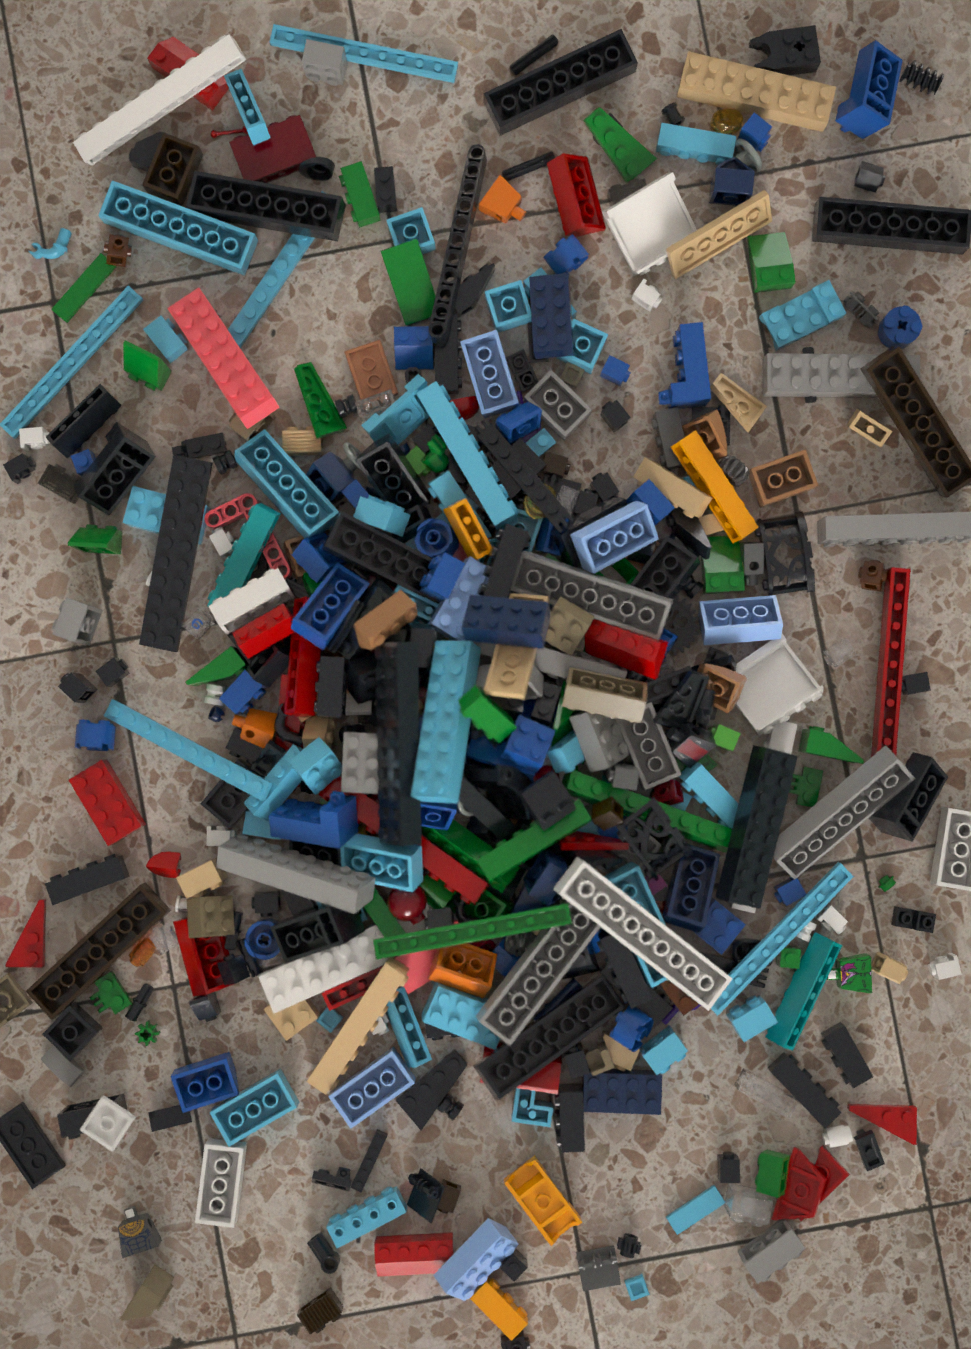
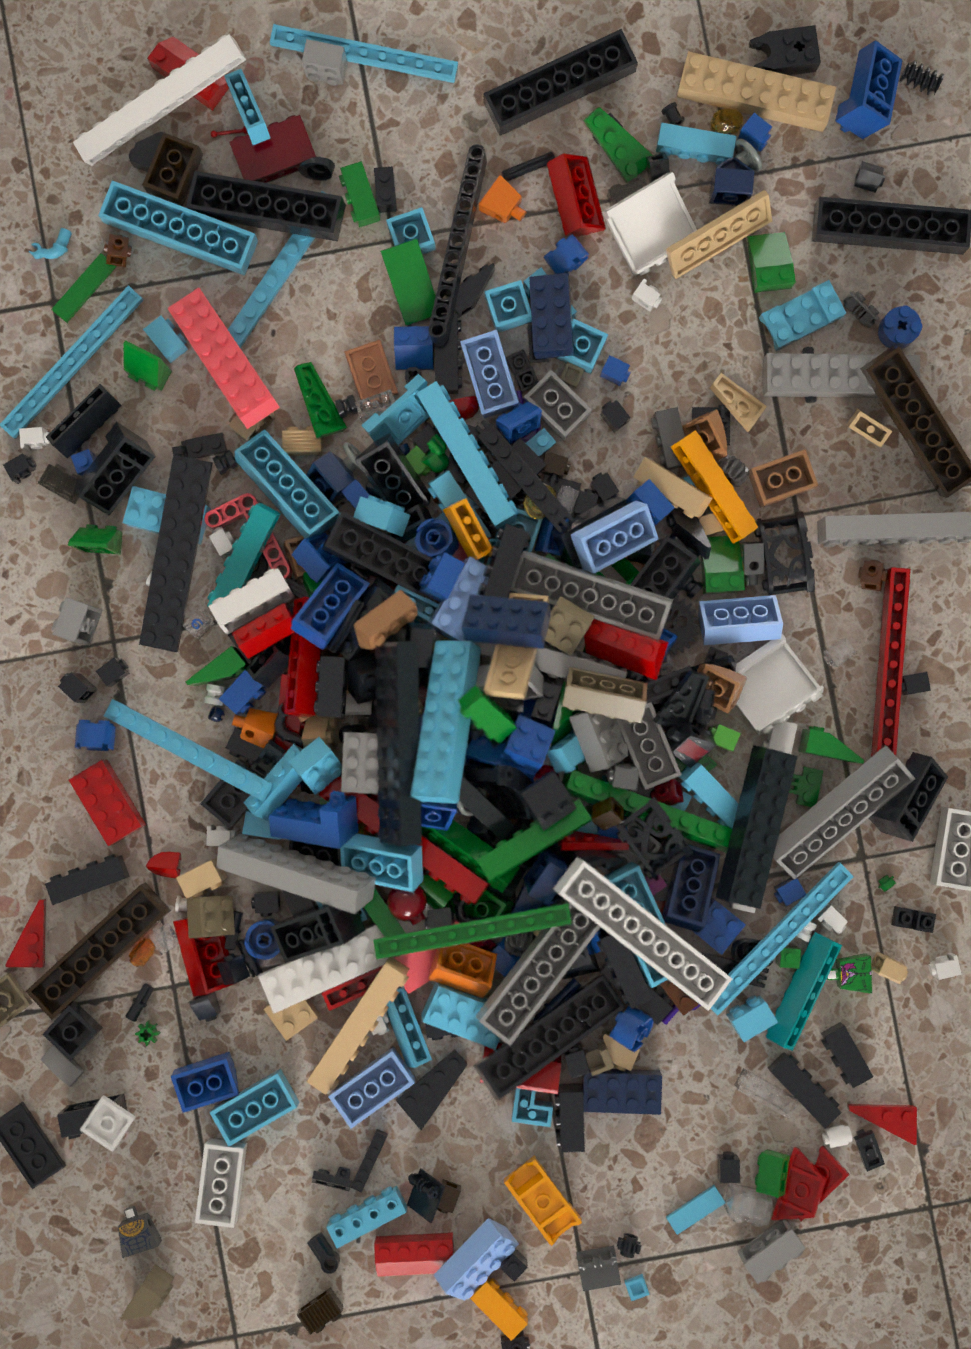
green hinge [89,971,133,1015] -> none
black slope [148,1105,192,1132] -> none
medium azure tile [316,1007,343,1033] -> none
black wheel [437,1093,464,1121] -> none
black axle [509,35,558,75] -> none
medium azure brick [640,1025,688,1075] -> none
blue hinge [658,322,711,409] -> none
none -> black brick [646,153,670,183]

